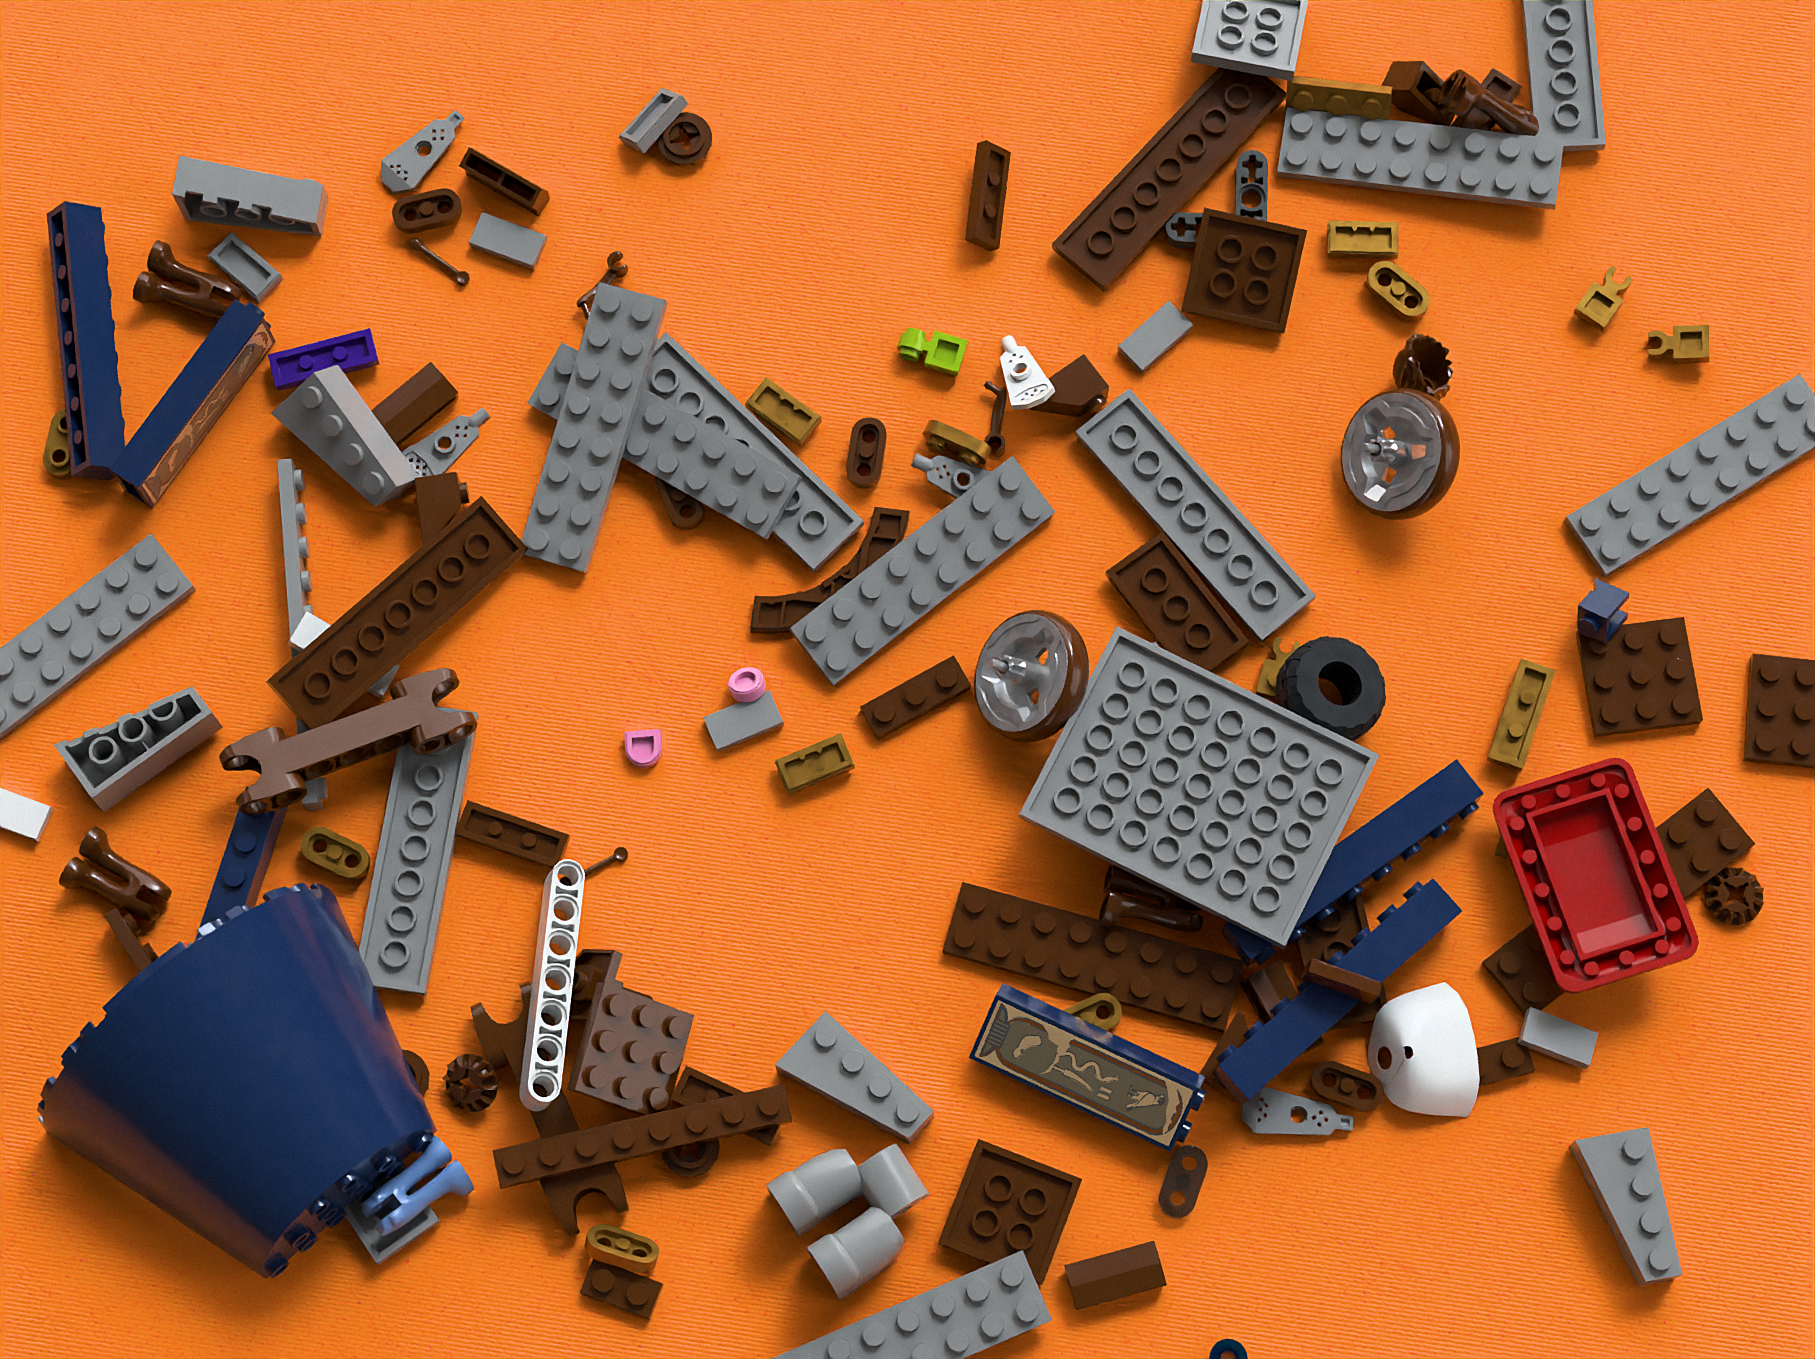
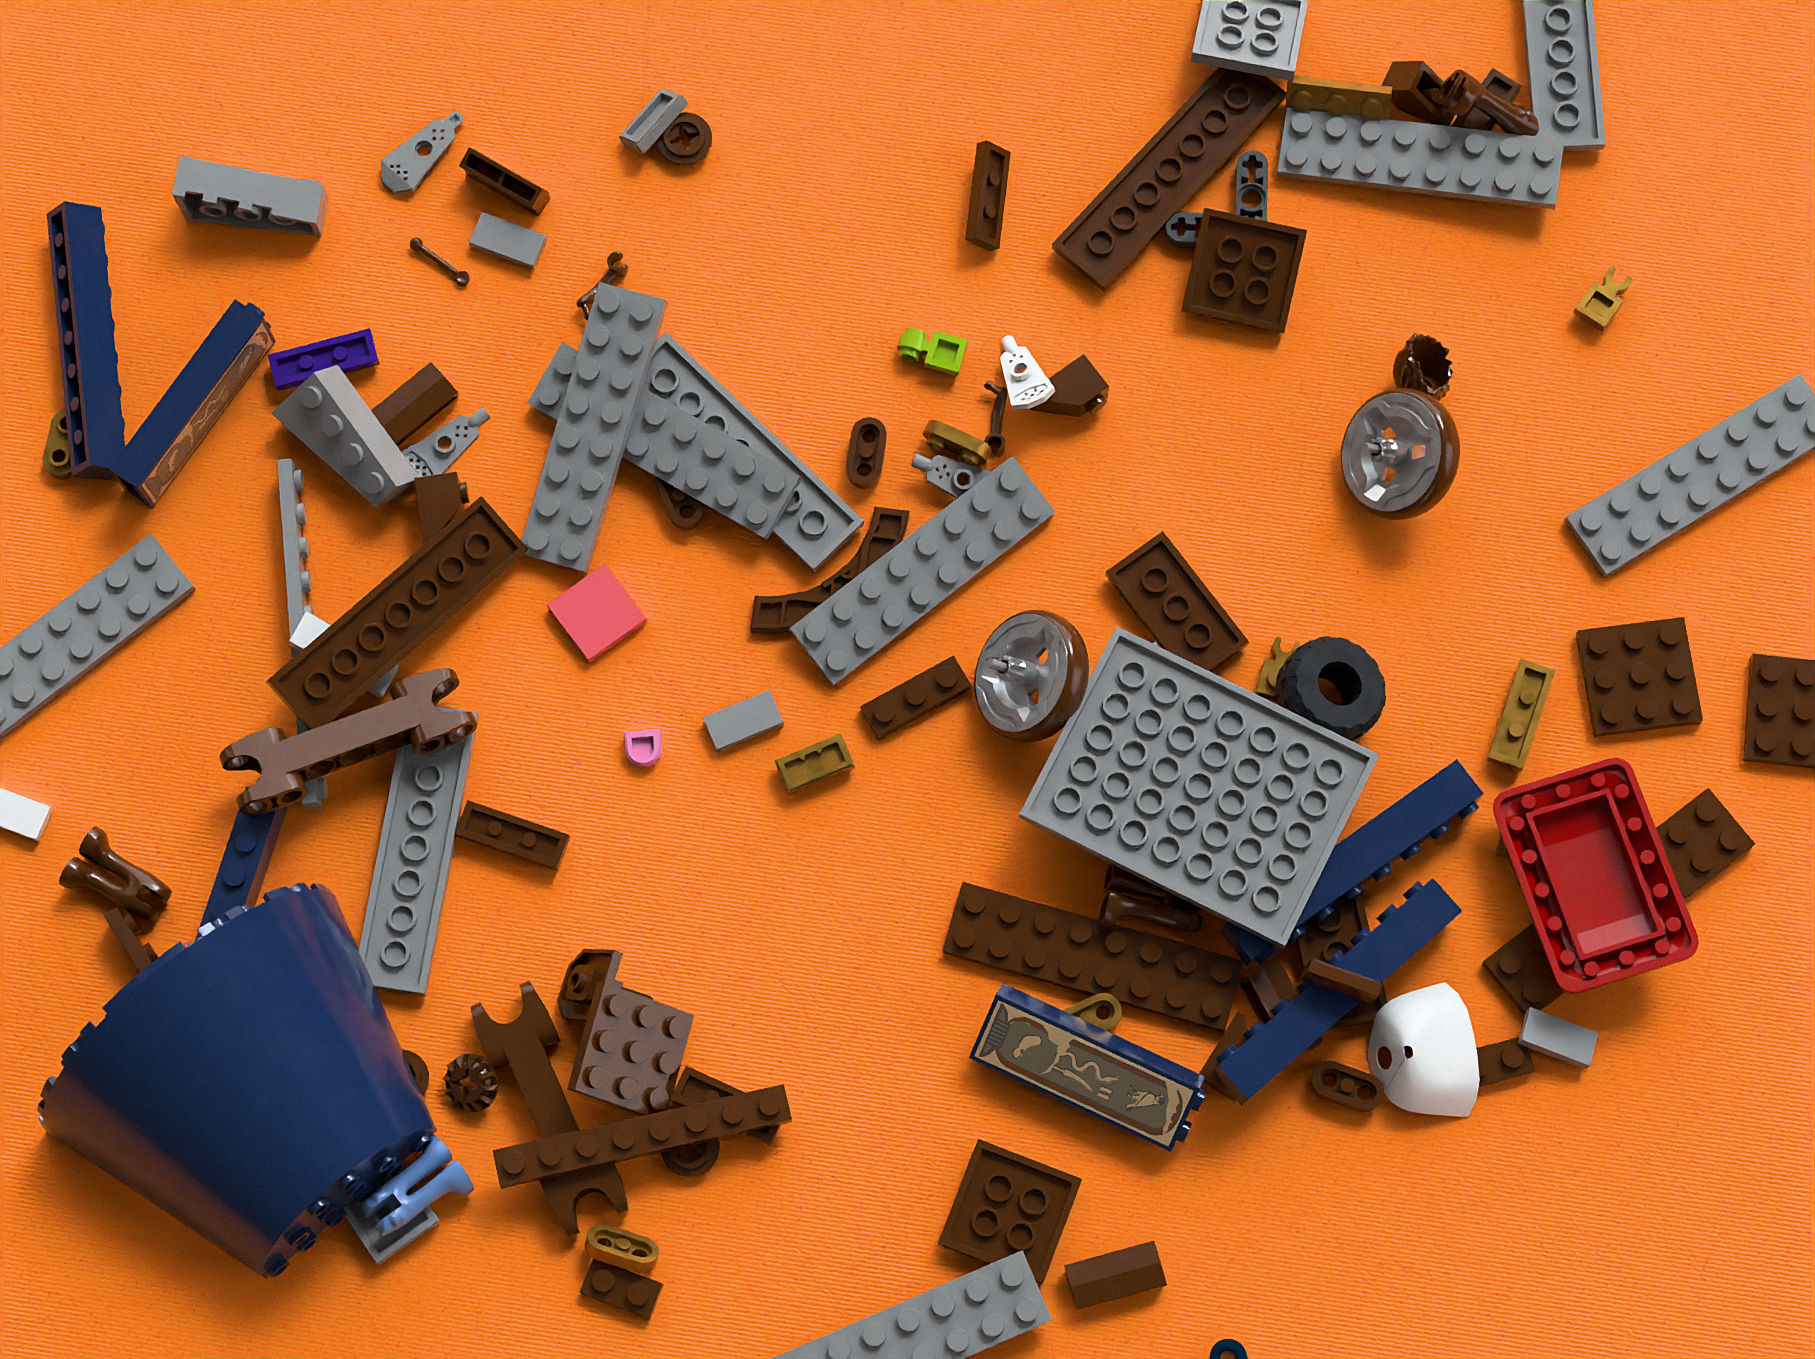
light grey wedge [54,686,223,812] -> none
reddish brown piece [133,240,242,320] -> none
light grey tile [207,232,283,303] -> none
pearl gold plate [300,827,371,881] -> none
reddish brown plate [392,188,462,234] -> none
white beam [519,859,585,1111] -> none
reddish brown hinge [559,847,628,886] -> none
bright pink tile [728,667,766,702] -> none
pearl gold plate [745,377,822,447] -> none
light grey piece [766,1144,930,1300] -> none
light grey wedge [775,1011,934,1144] -> none
light grey plate [1075,388,1316,643] -> none
light grey tile [1118,301,1193,374] -> none
clear smoke plate [1158,1145,1208,1219] -> none
light grey piece [1241,1087,1354,1135] -> none
pearl gold plate [1327,220,1398,259] -> none
pearl gold plate [1366,261,1430,321] -> none
light grey wedge [1568,1127,1682,1286] -> none
dark blue window [1577,578,1629,644] -> none
pearl gold plate [1648,325,1710,364] -> none
reddish brown gear [1705,867,1764,925] -> none
none -> coral tile [547,564,647,663]

